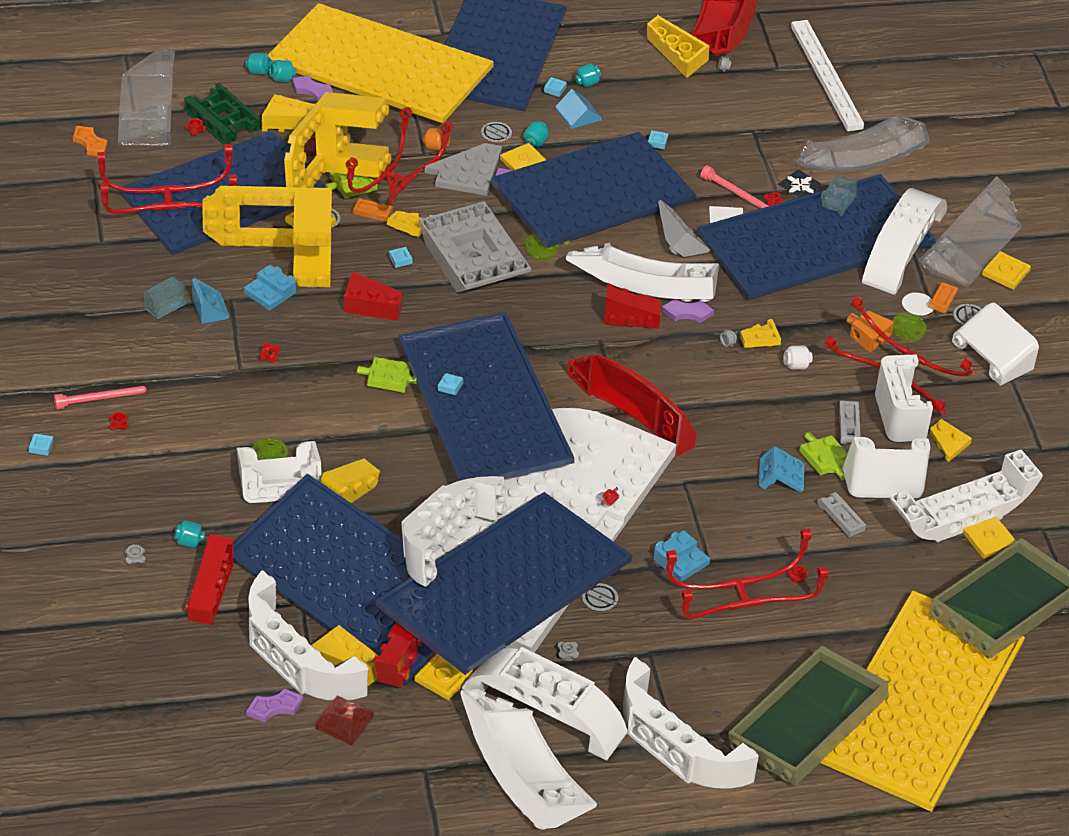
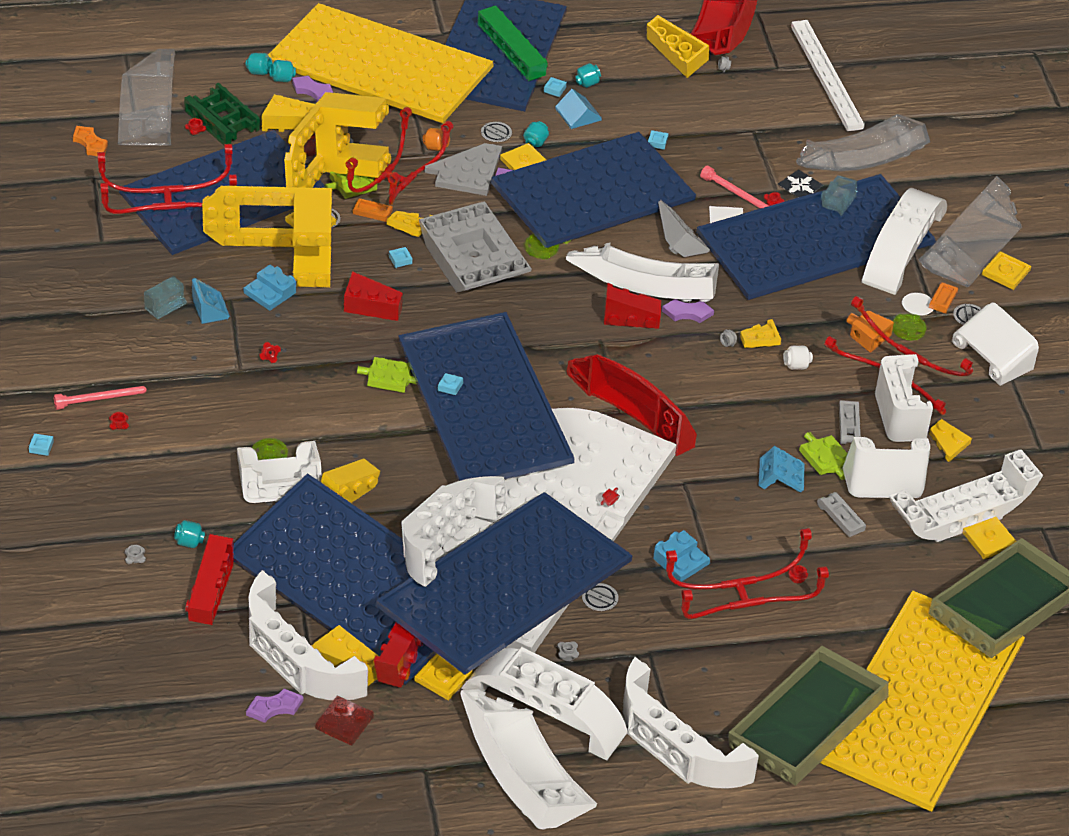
none -> green brick [478,6,548,81]

